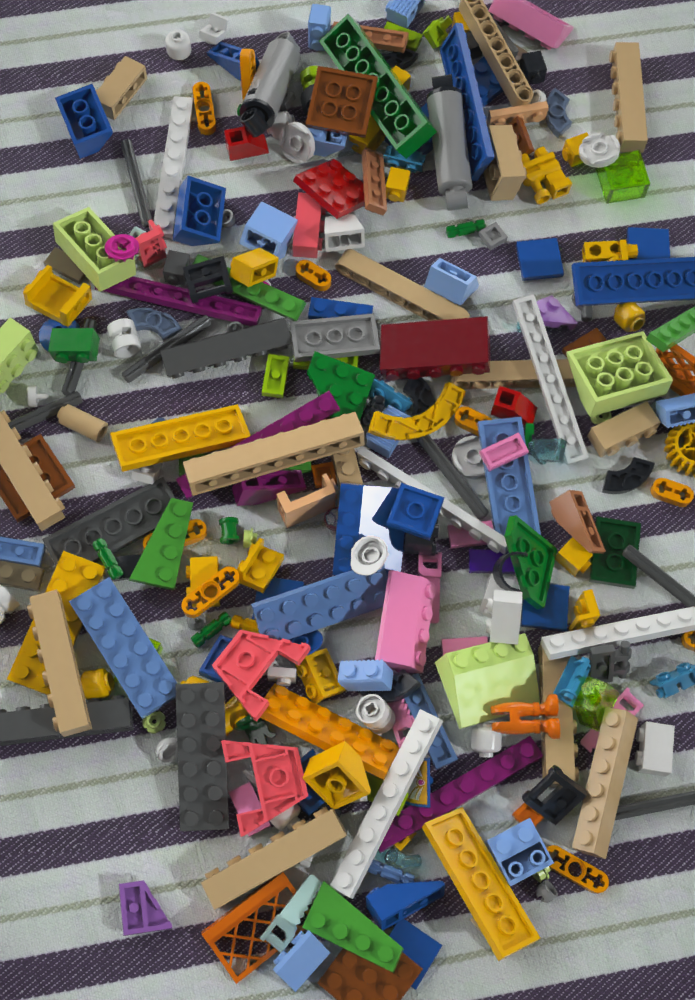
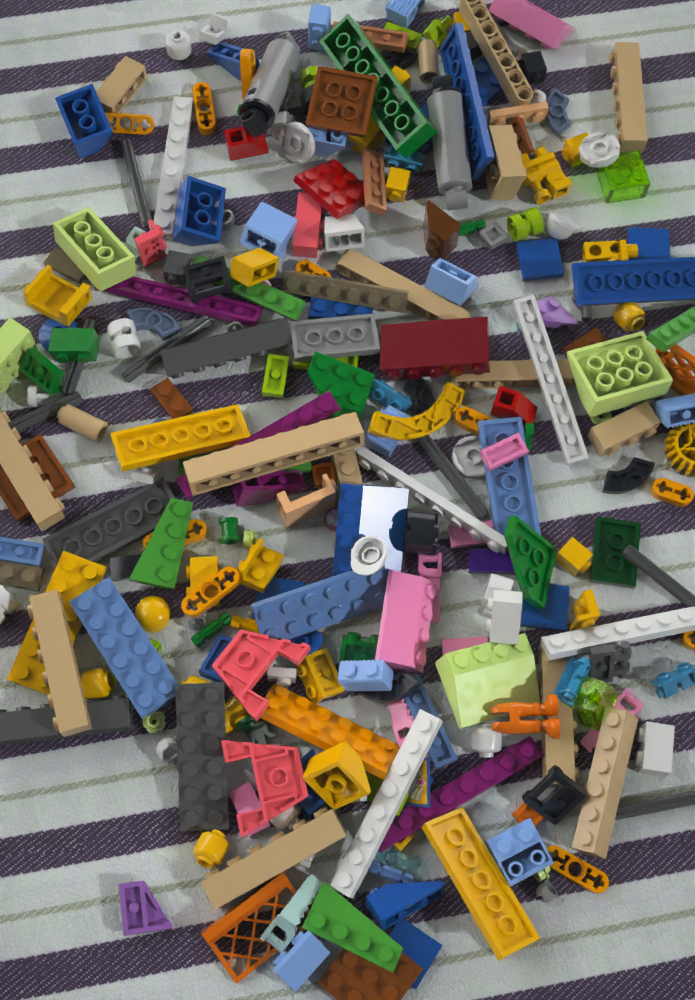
green axle [92,538,123,580] -> none
dark pink gear [105,234,139,262] -> none
white wheel [356,694,395,734] -> none
black gear [360,395,385,427] -> none
blue tile [386,483,445,541] -> none
black helmet [493,551,528,592] -> none
clear light blue tile [528,438,567,465] -> none
nougat slope [549,490,606,553] -> none
none -> green bracket [19,348,65,395]
none -> light orange beam [105,112,155,135]
none -> yellow hair [135,595,170,633]
none -> dark orange plate [150,377,193,419]
none -> yellow head [193,830,230,869]
none -> dark tan plate [282,270,409,313]
none -> green bracket [339,632,379,665]
none -> tan brick [418,39,439,84]
none -> reddish brown slope [423,200,461,260]
none -> lime wheel [506,207,544,242]
none -> white hat [547,211,581,240]

